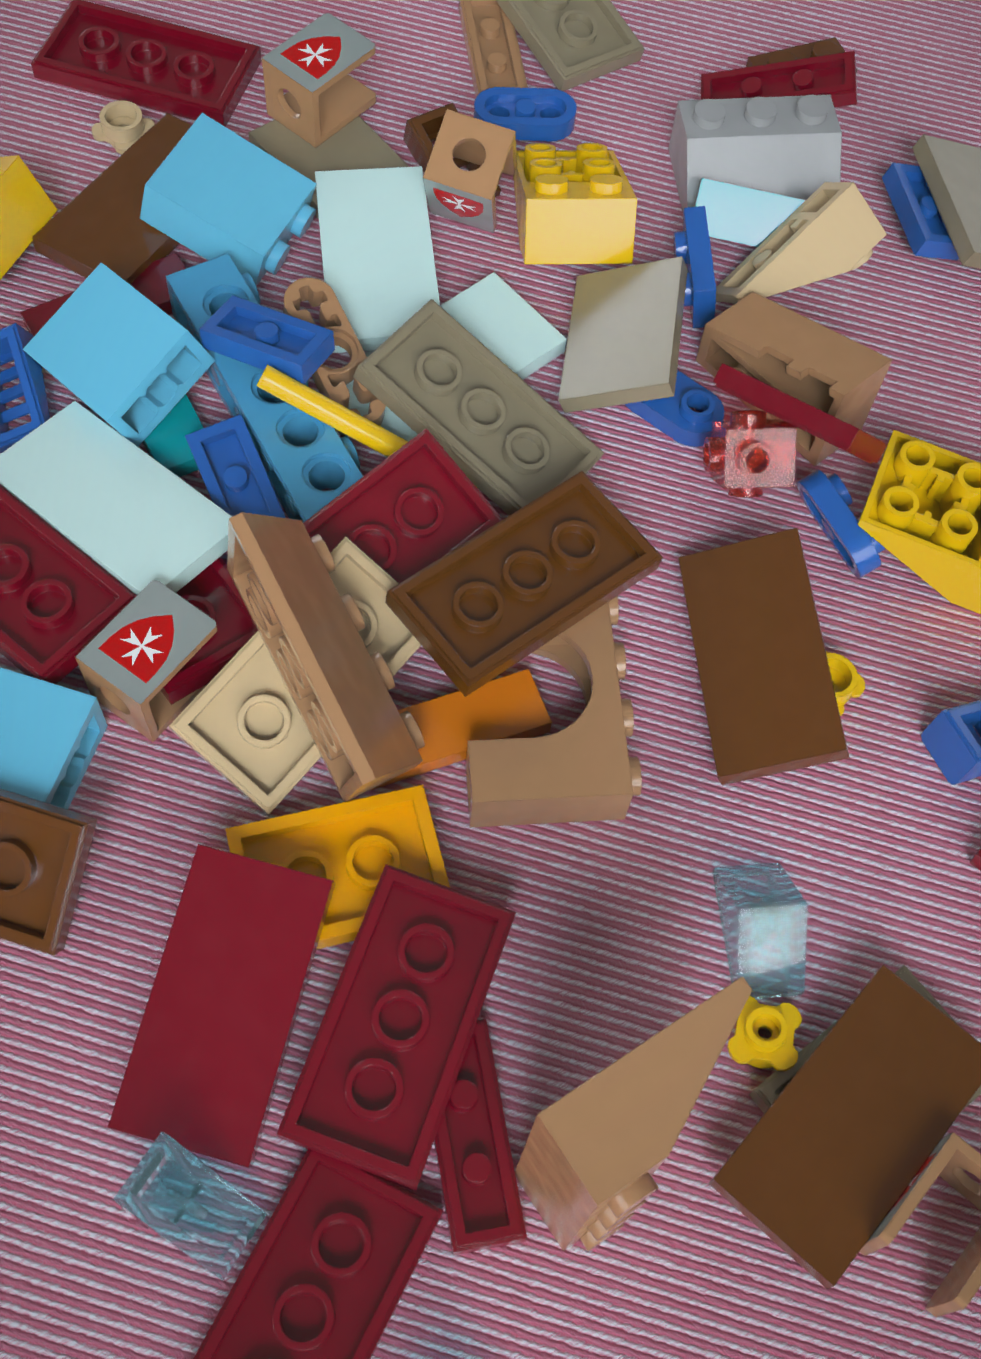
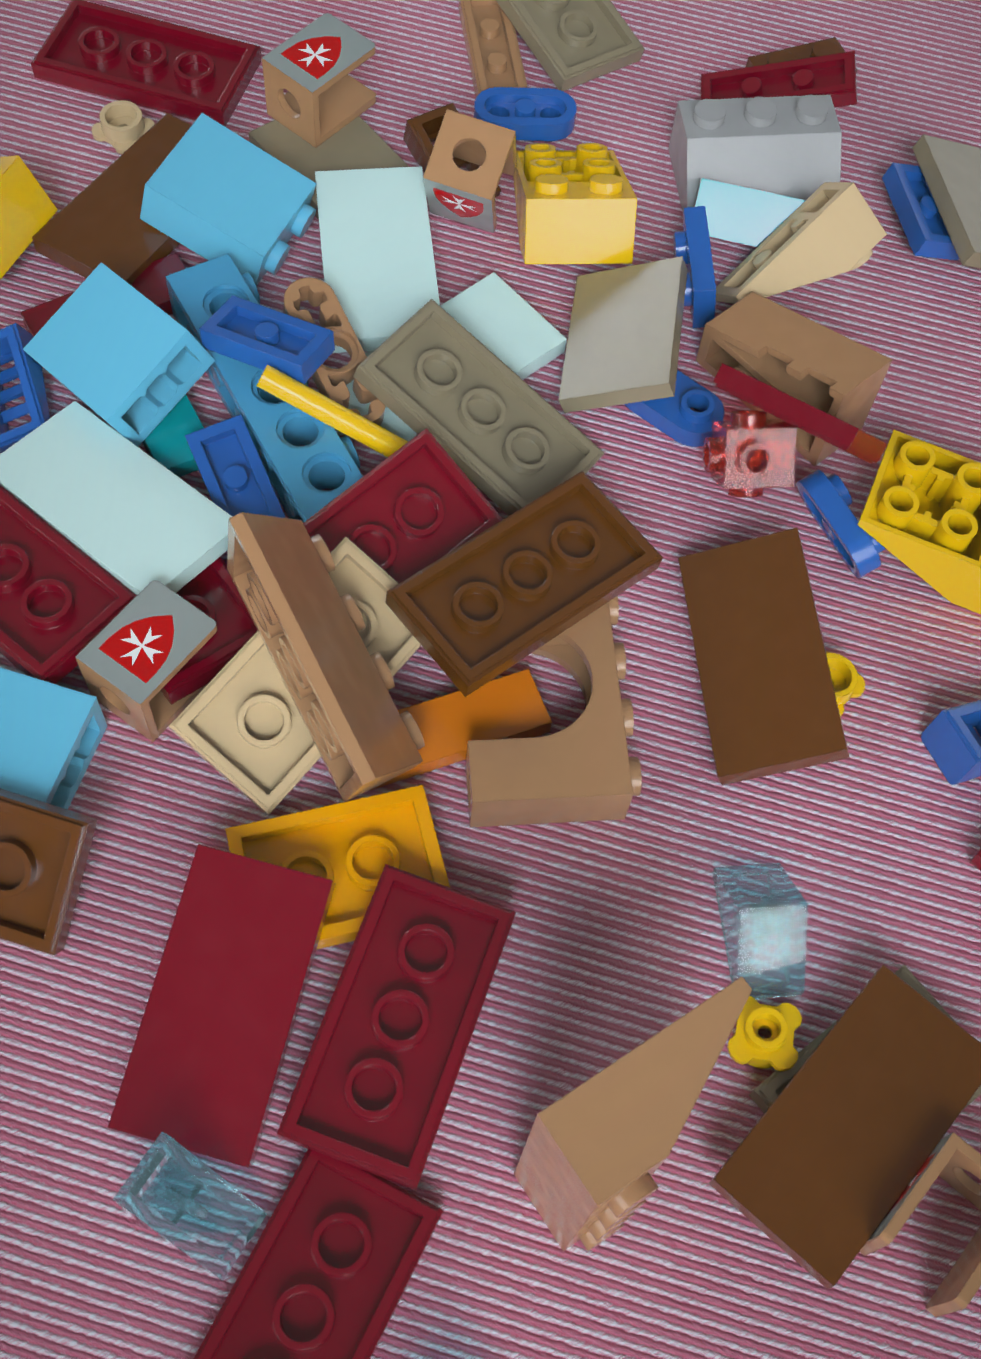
dark red tile [434,1019,527,1256] -> none

